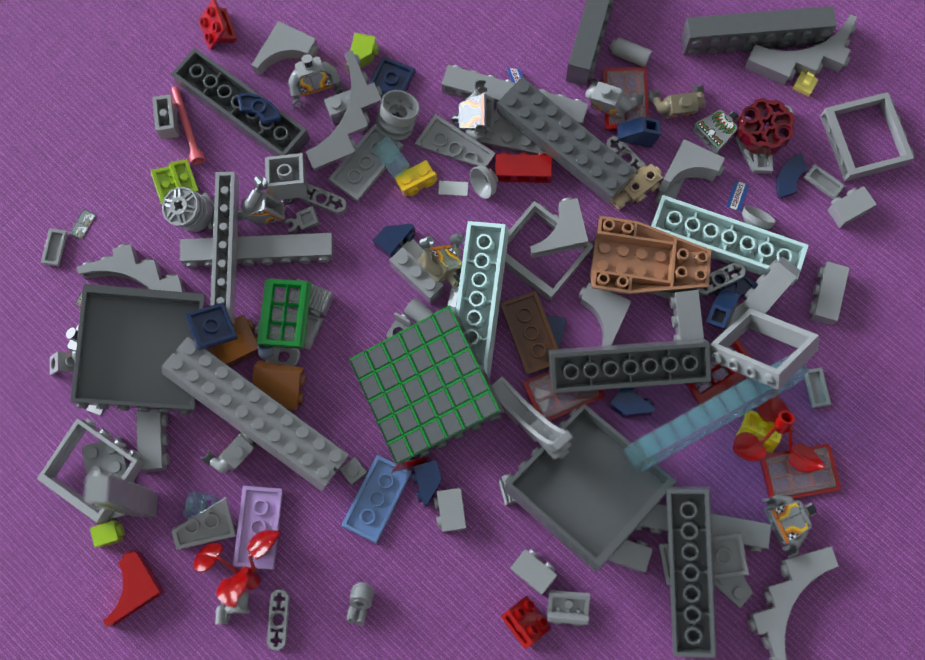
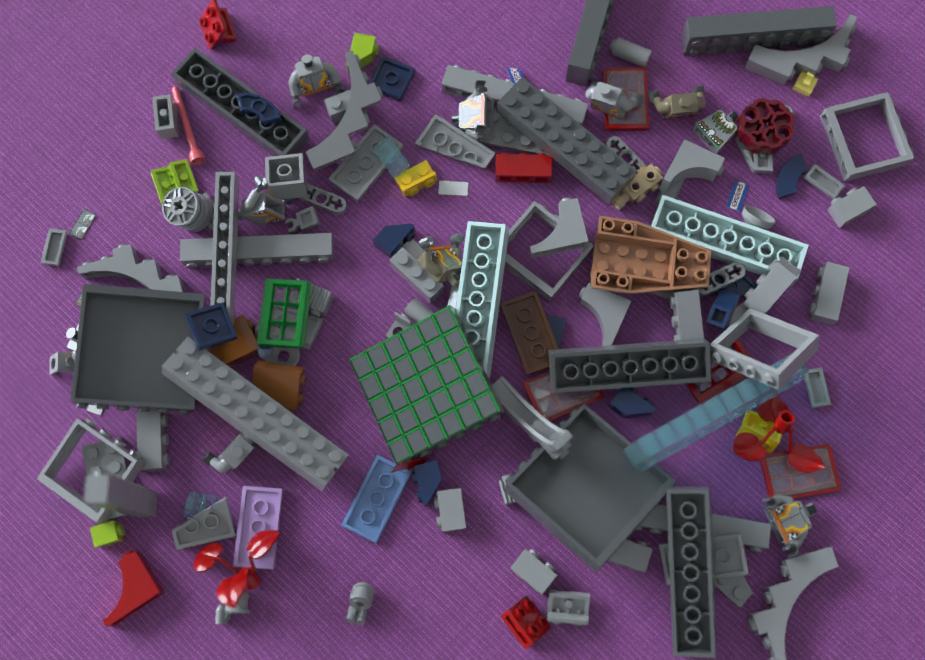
light grey arch [252,21,319,76] -> none
light grey beam [267,590,290,650] -> none
light grey plate [339,457,367,485] -> none
light grey wheel [375,90,419,141] -> none
light grey piece [470,165,498,199] -> none
dark blue slope [617,116,661,148] -> none

